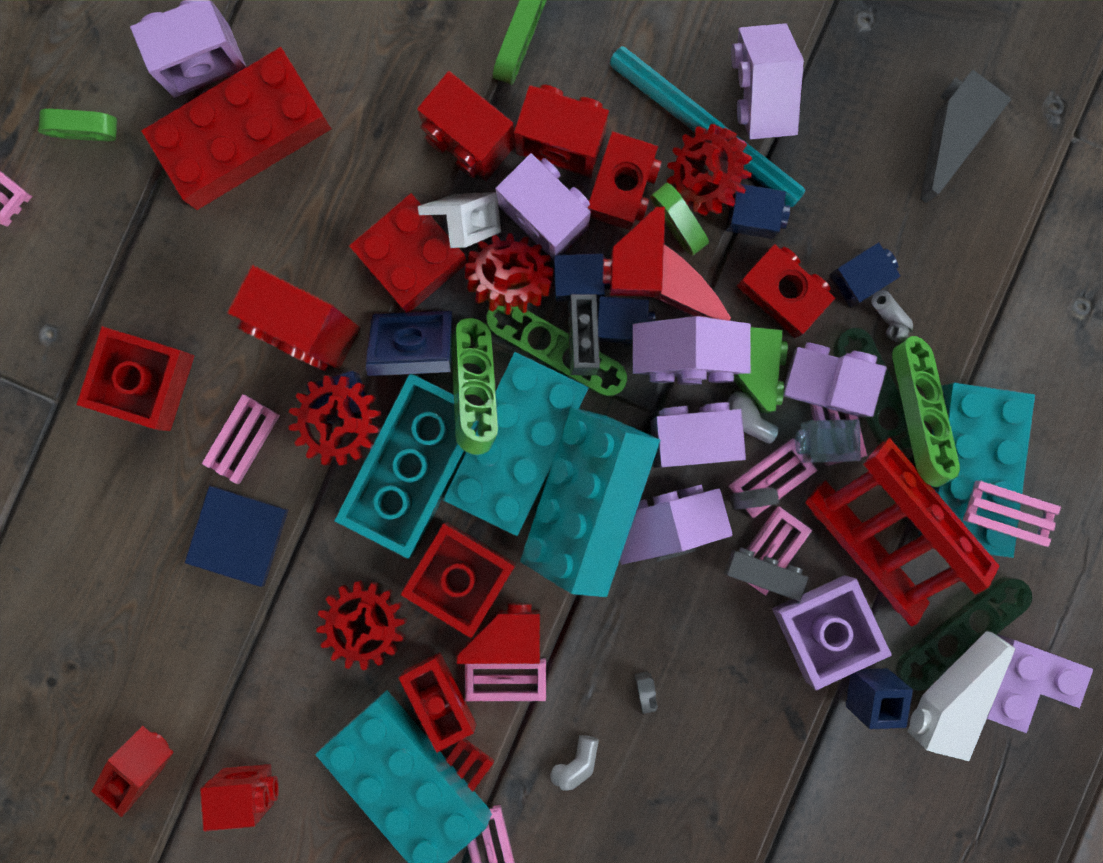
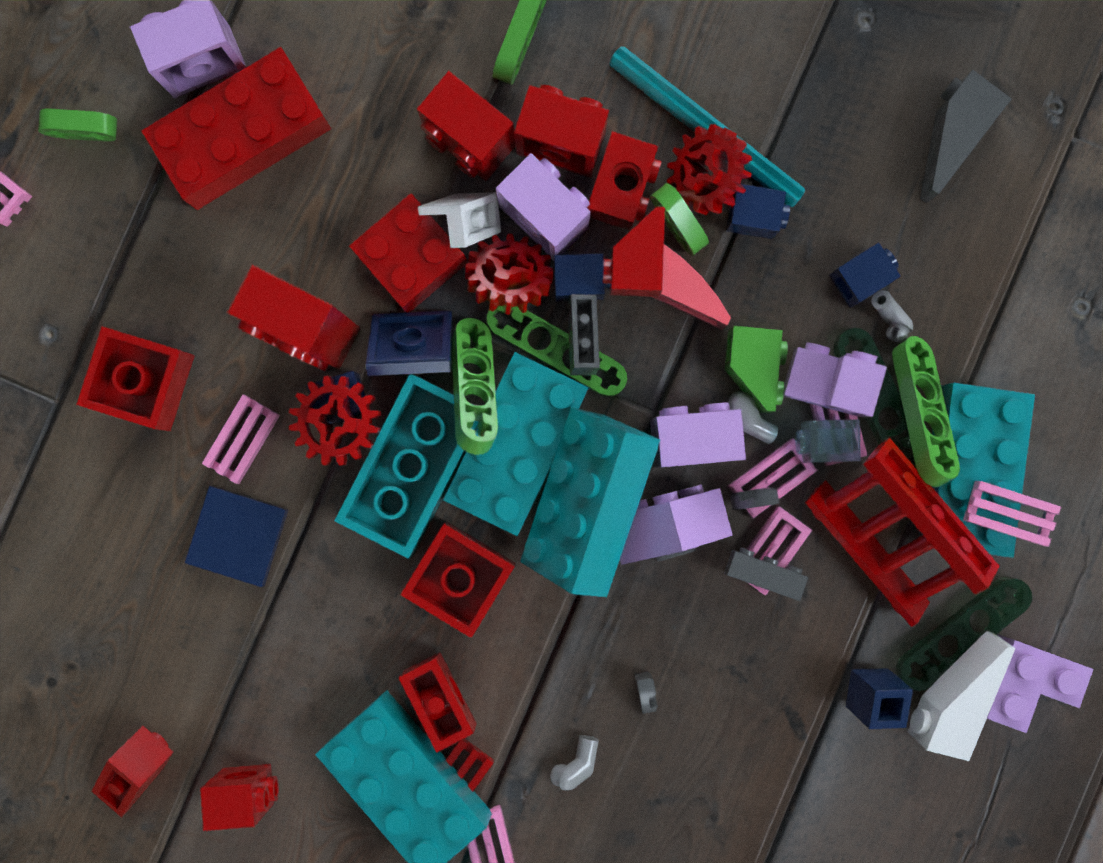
red gear [316,580,407,671] -> none
red slope [457,603,540,664] -> none
bright pink tile [465,658,546,701] -> none
dark blue brick [597,296,655,344] -> none
lavender brick [633,316,751,385] -> none
lavender brick [731,23,804,139] -> none
red brick [736,244,835,339] -> none
lavender brick [772,575,892,690] -> none

